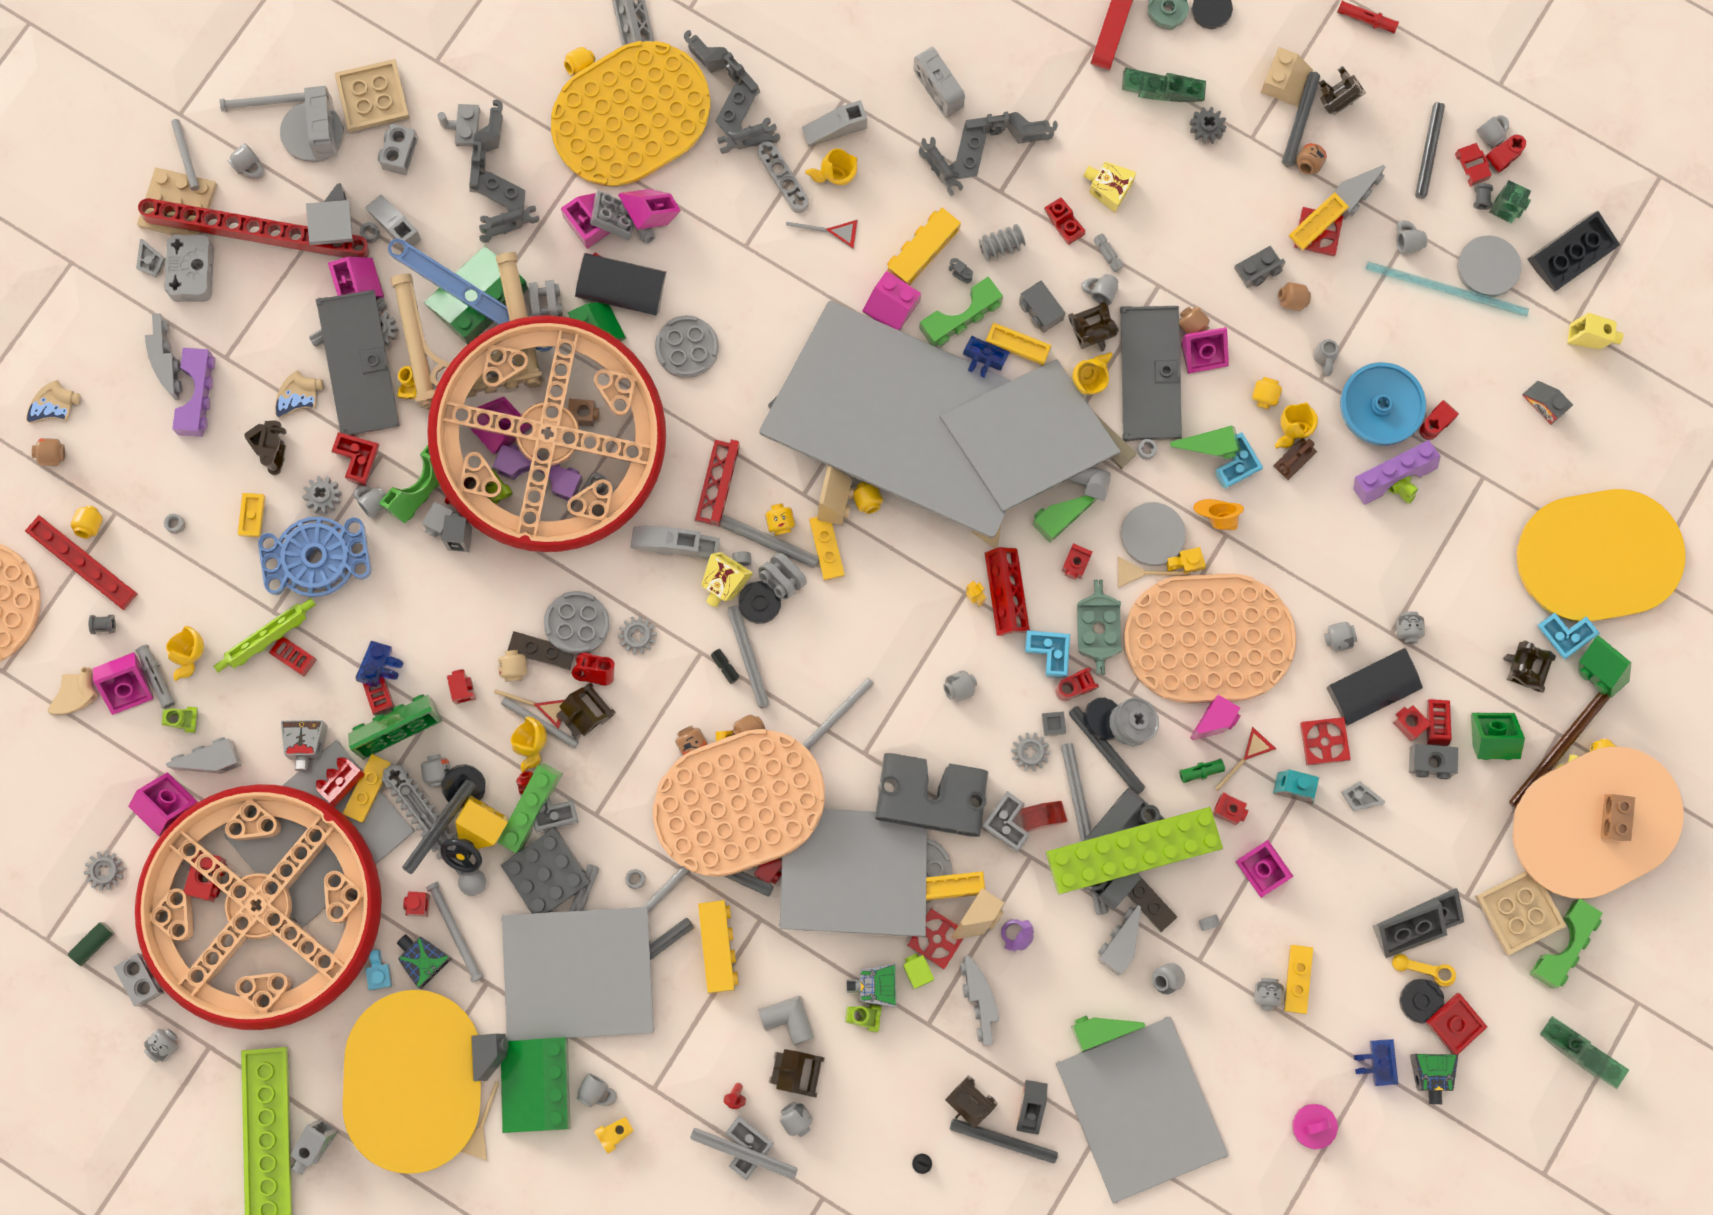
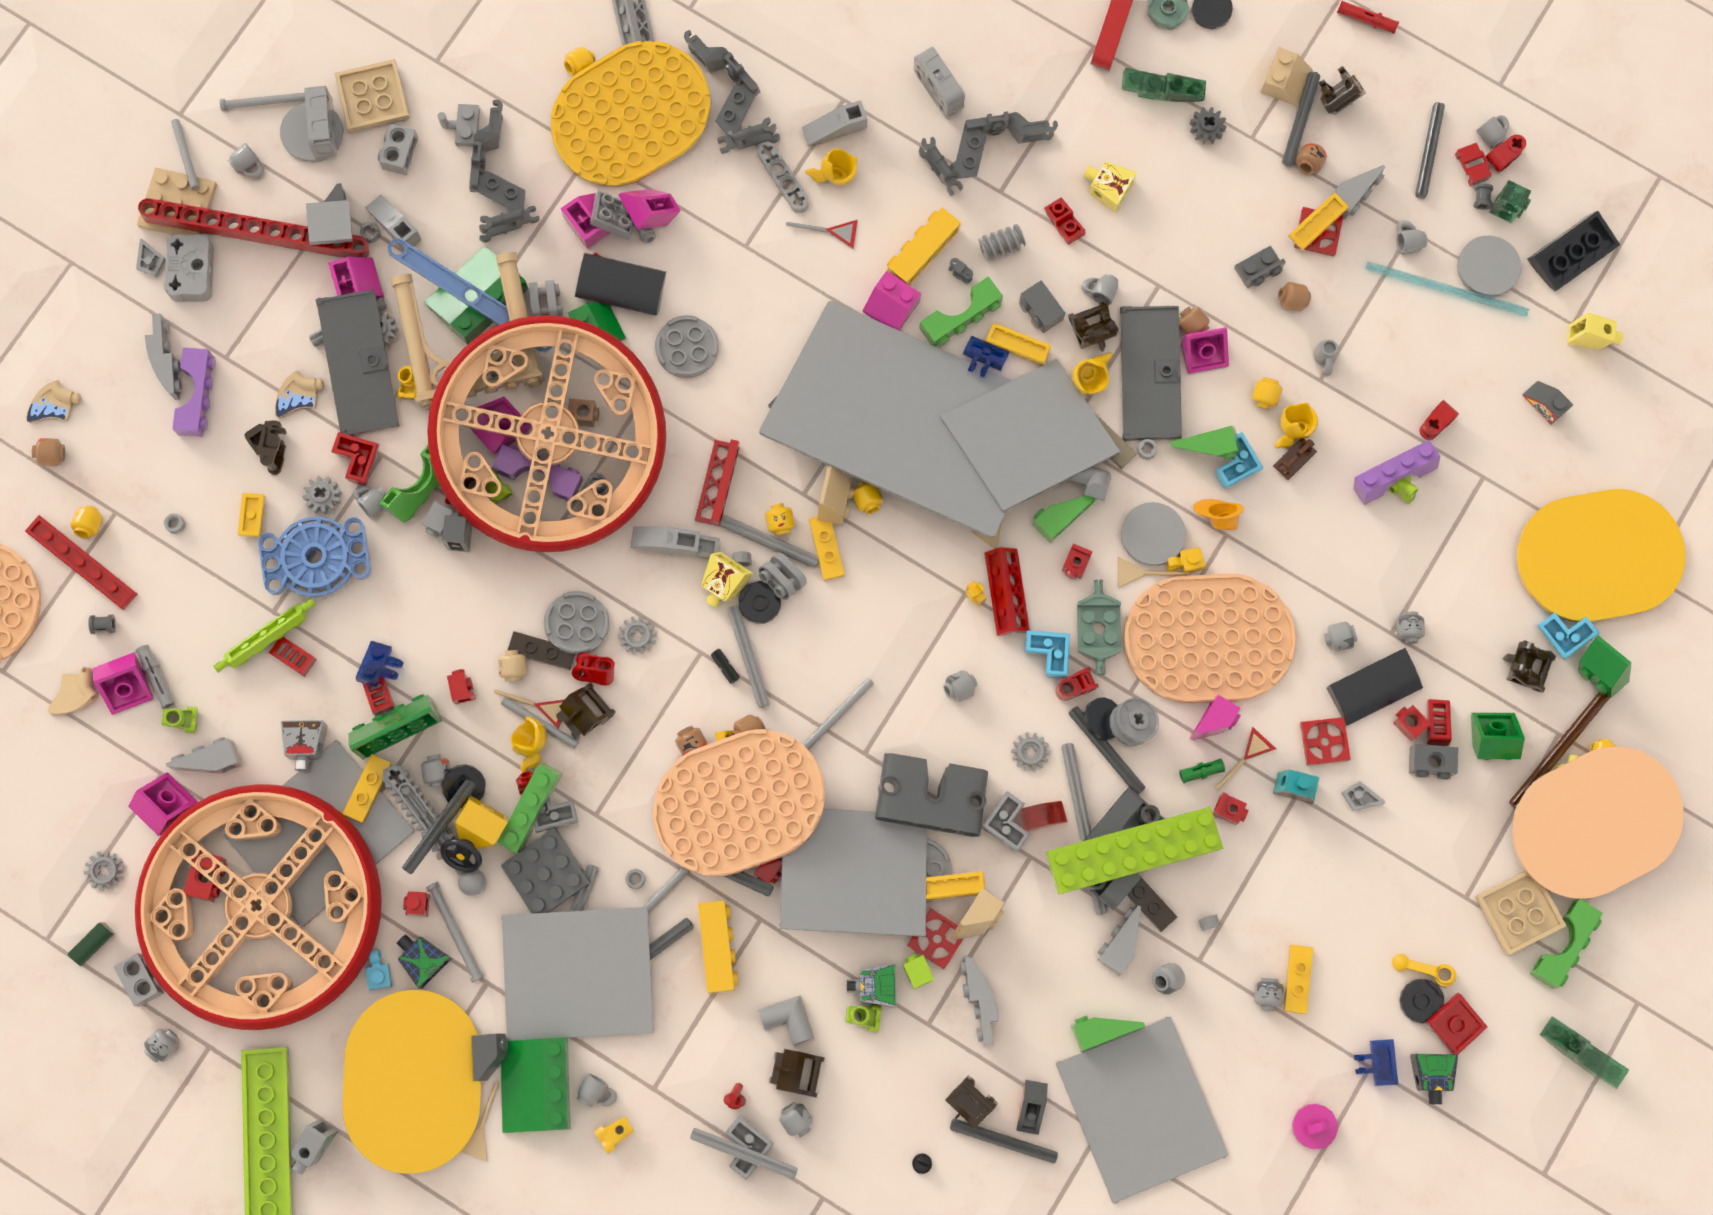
yellow hair [166,626,204,681] -> none
red plate [316,757,365,807] -> none
medium lavender piece [1001,919,1034,952] -> none
dark grey plate [1042,712,1066,736] -> none
light grey axle [1094,234,1124,272] -> none
dark pink slope [1235,840,1294,898] -> none
dark azure dish [1340,362,1426,446] -> none
dark grey slope [1372,888,1464,958] -> none
medium nougat brick [1601,794,1635,841] -> none

